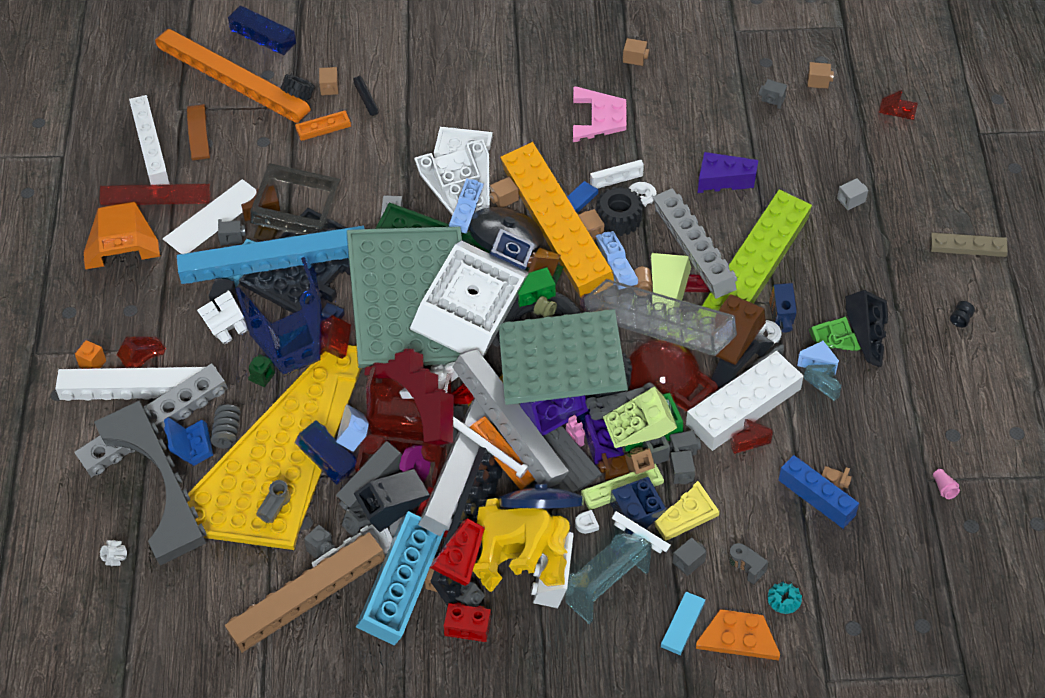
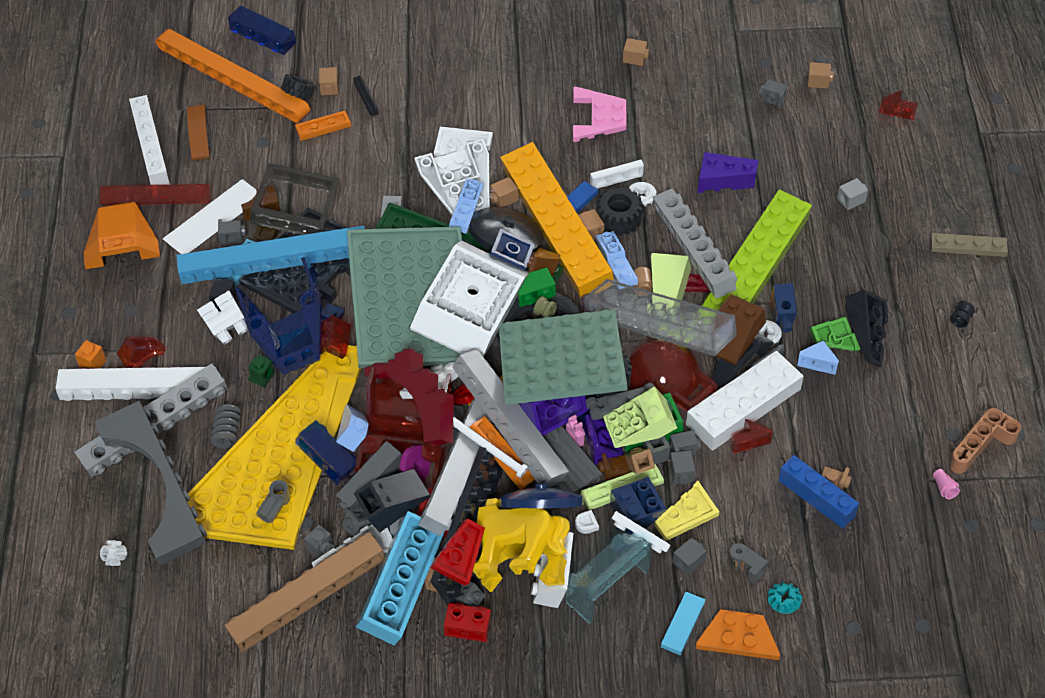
blue bracket [164,417,213,466] -> none
clear light blue slope [804,364,842,401] -> none
none -> nougat beam [950,408,1021,474]

